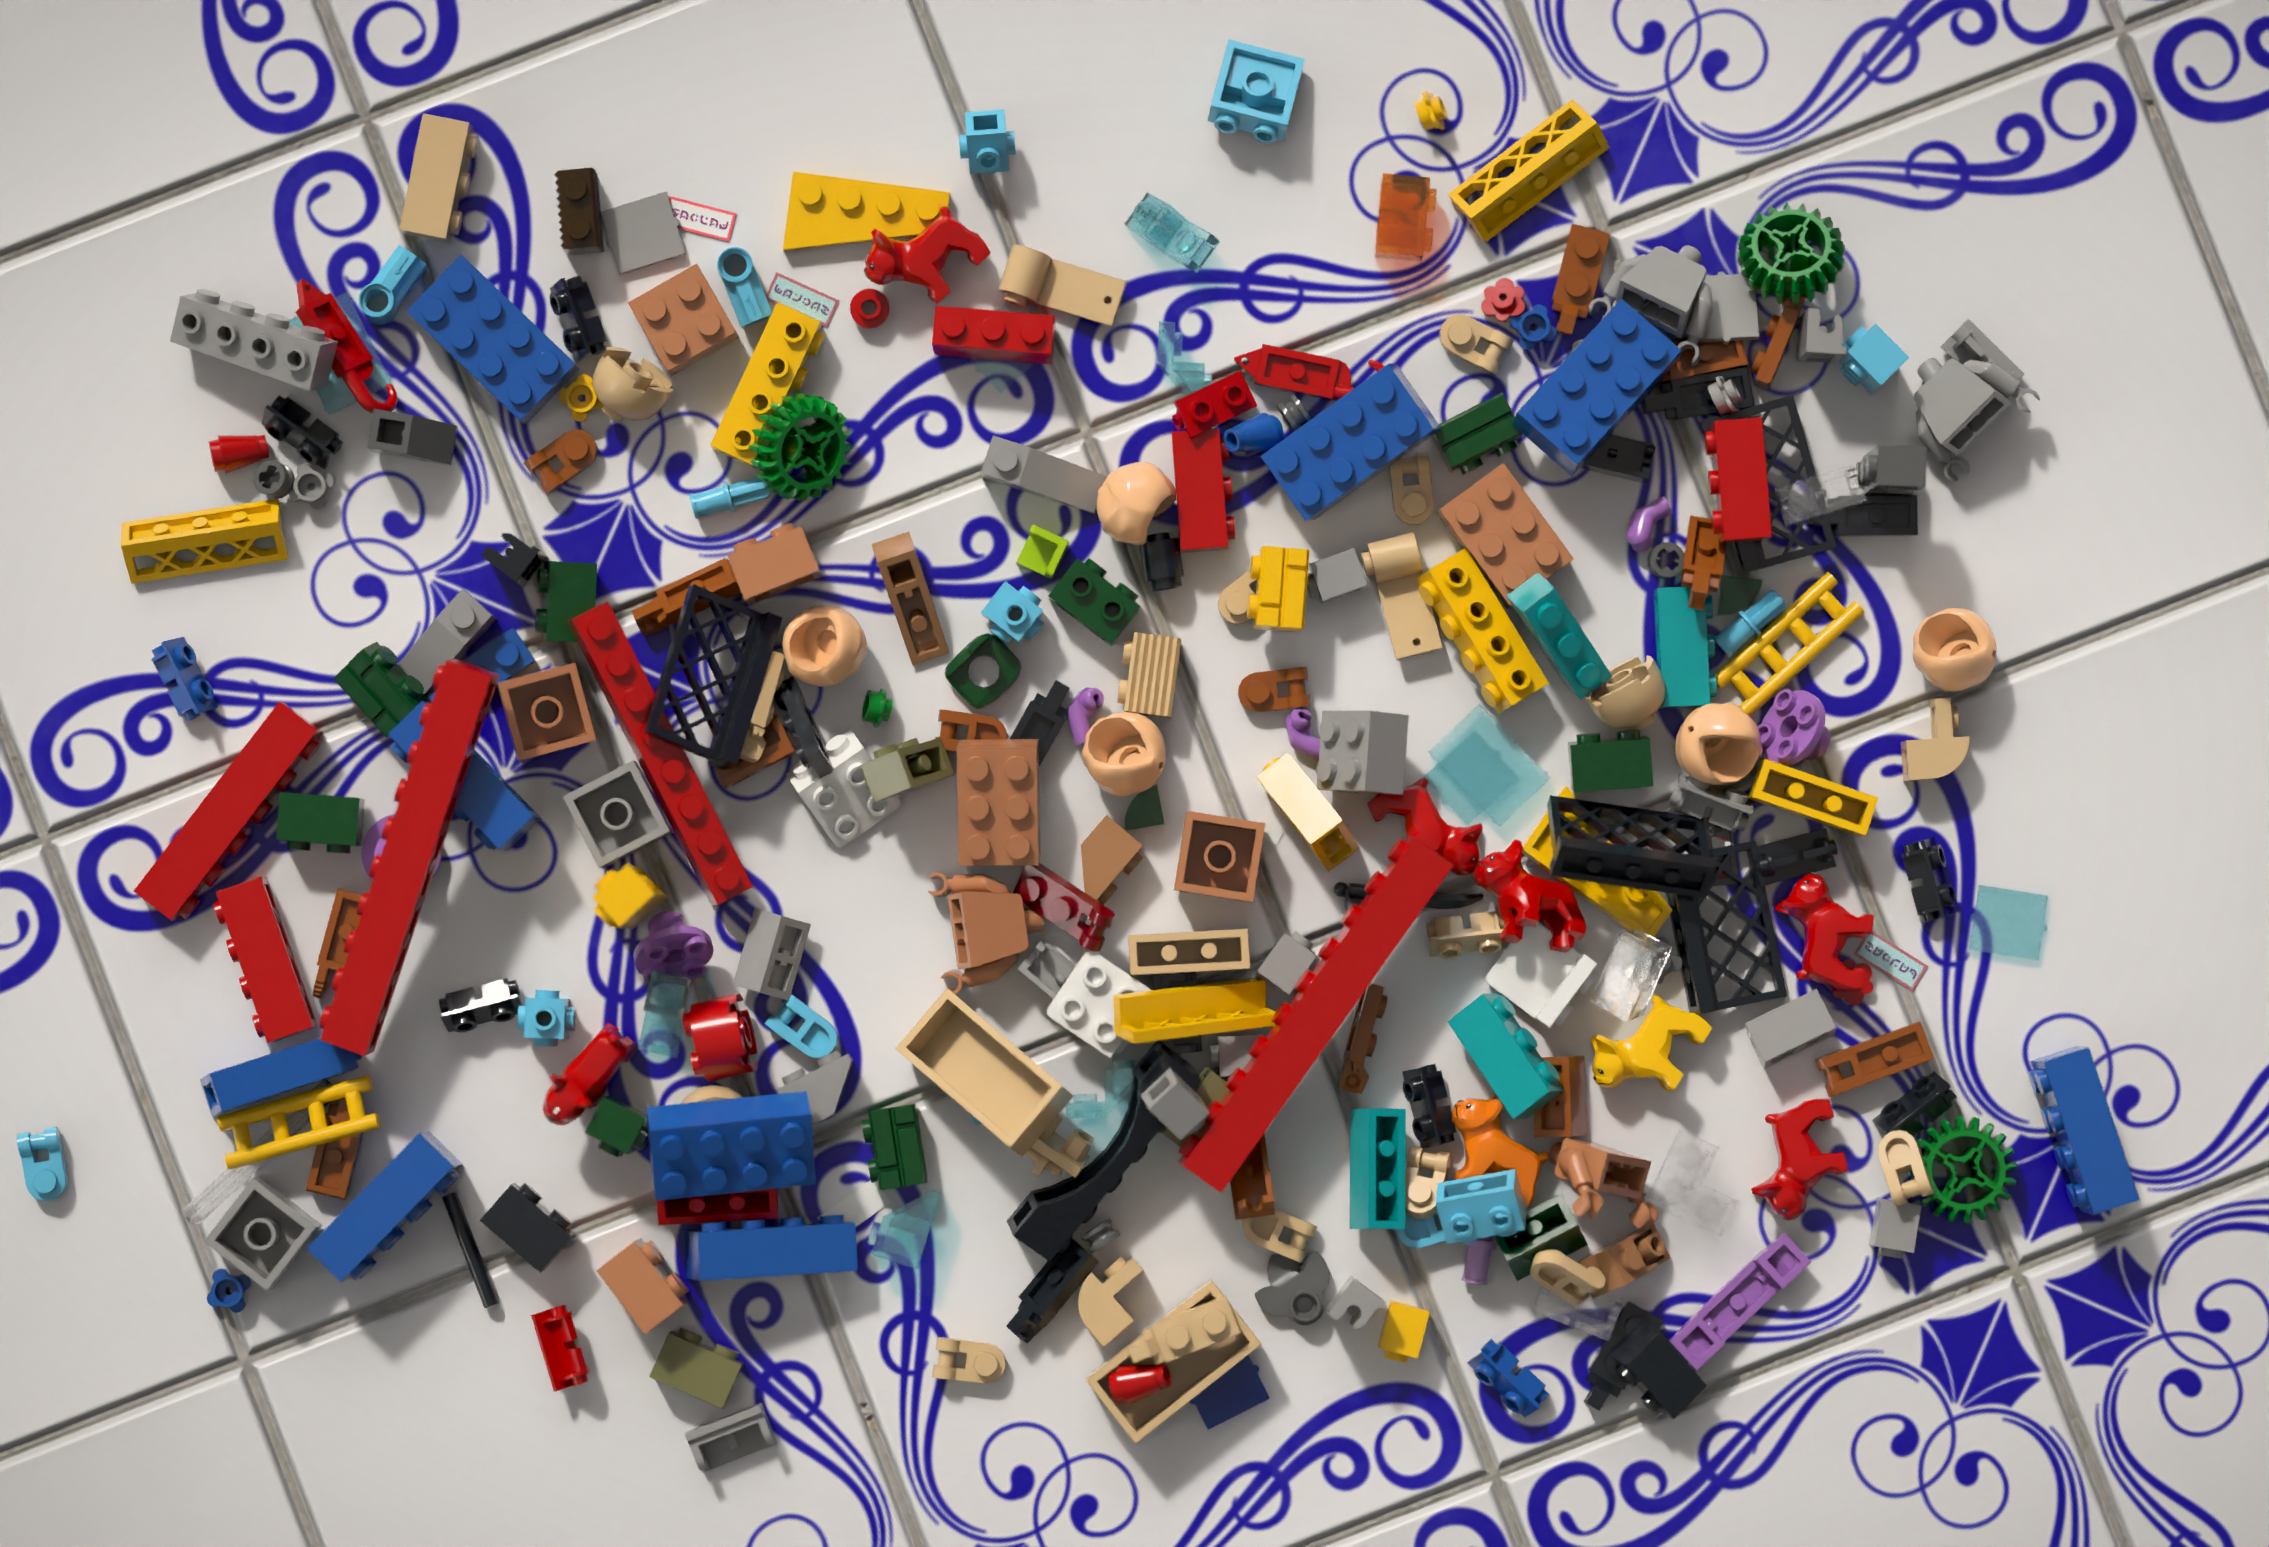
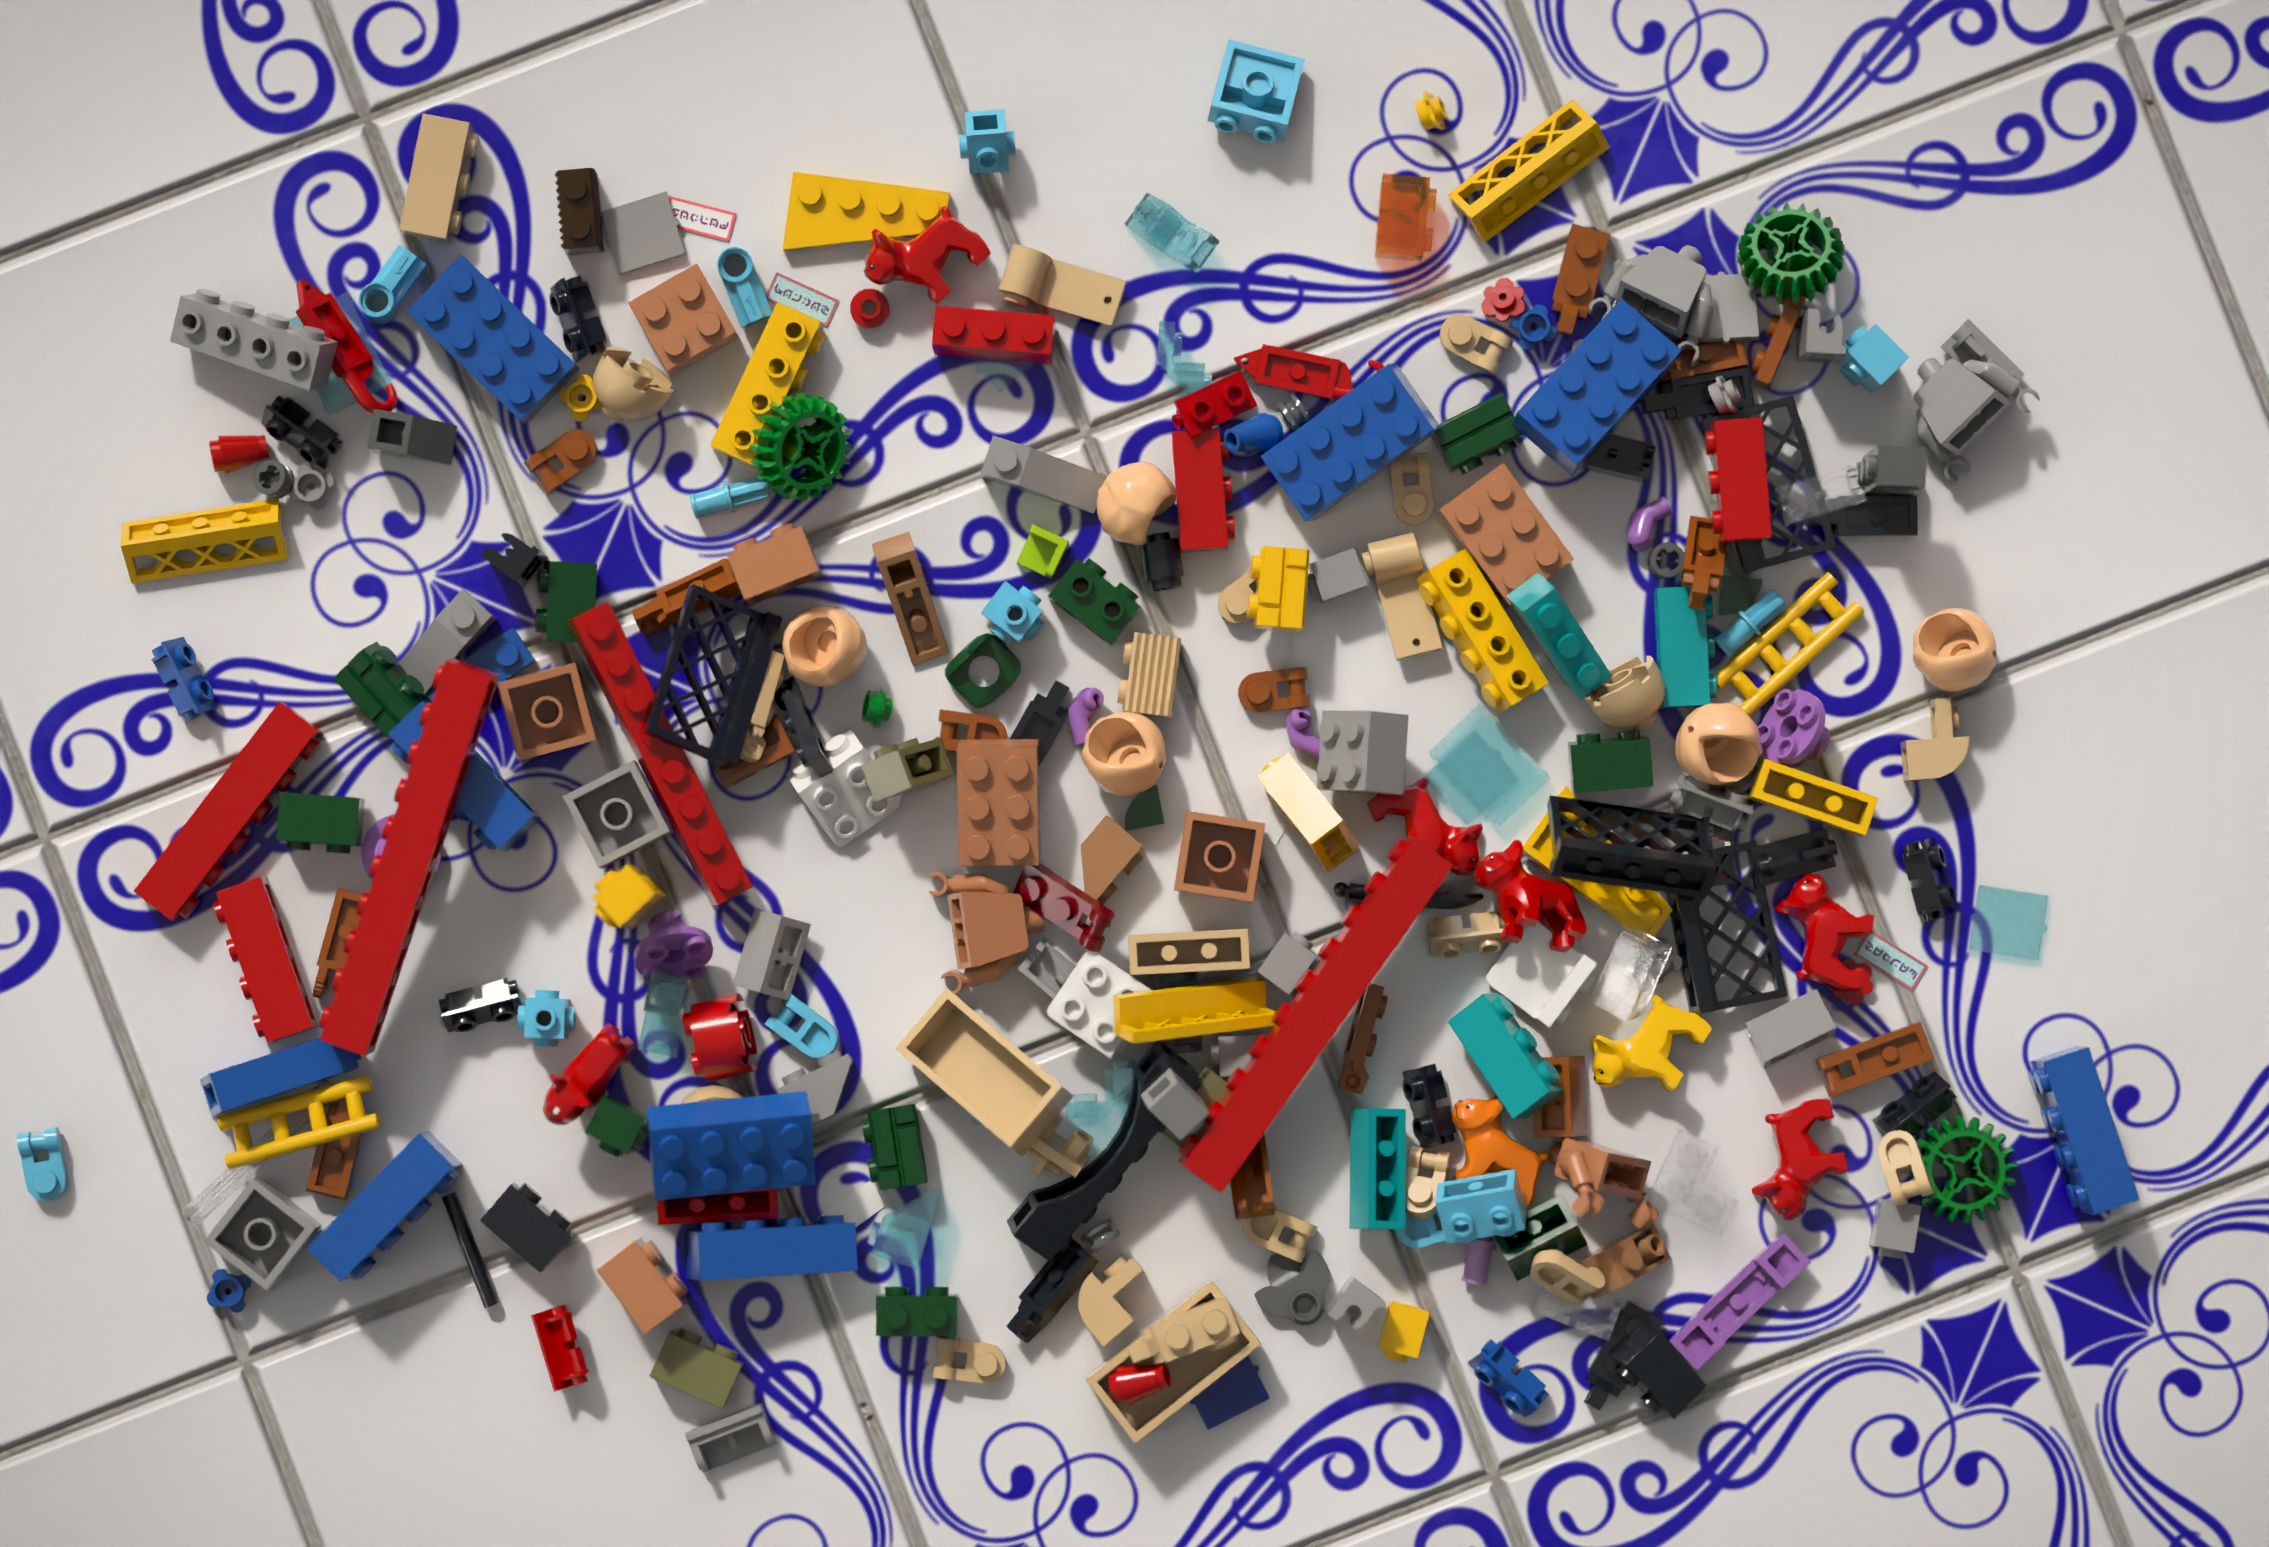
none -> dark green brick [876,1286,958,1336]

